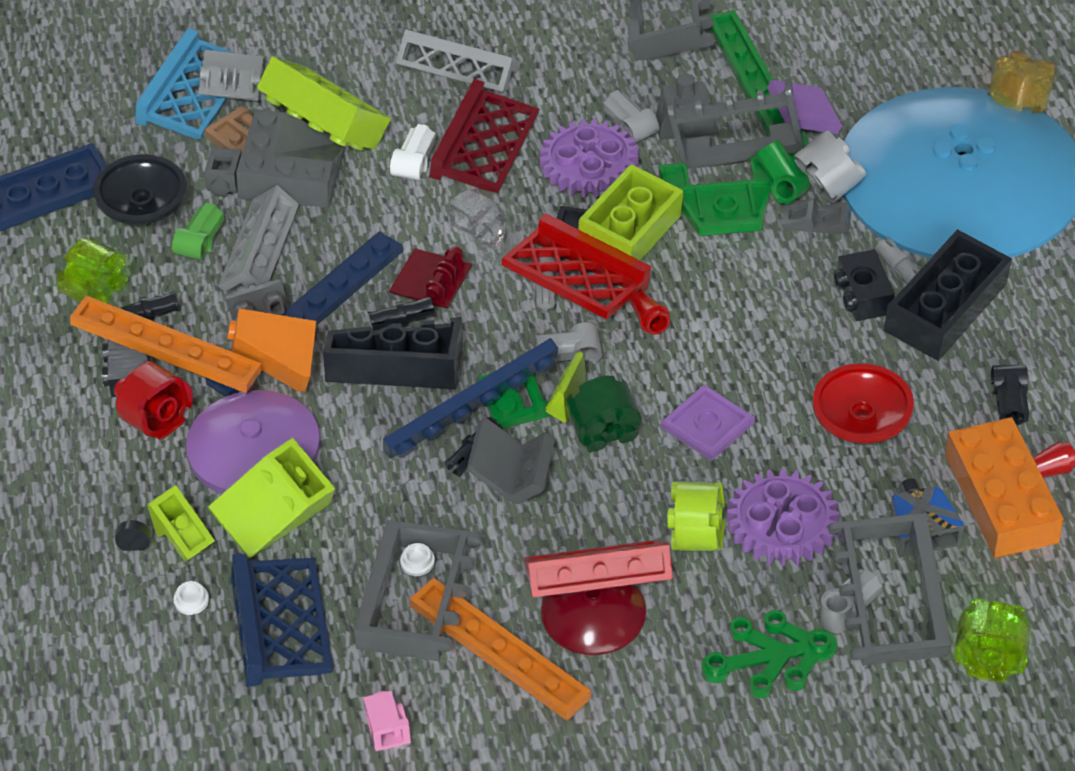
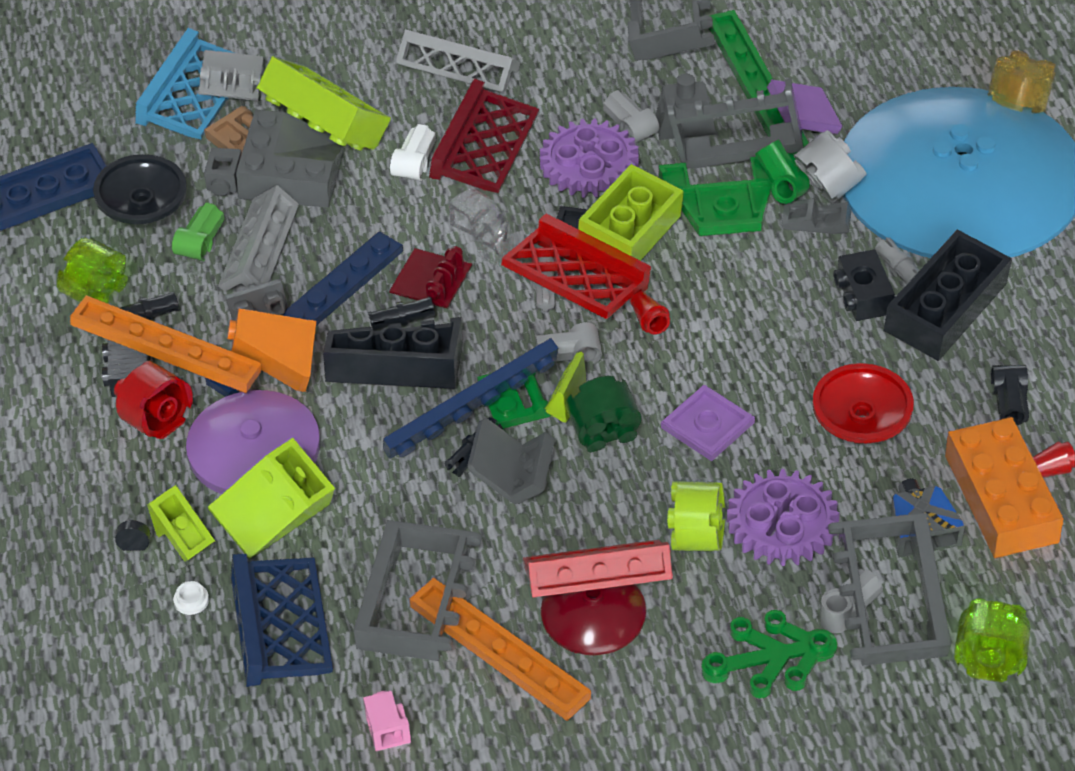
white plate [400,543,435,576] -> none

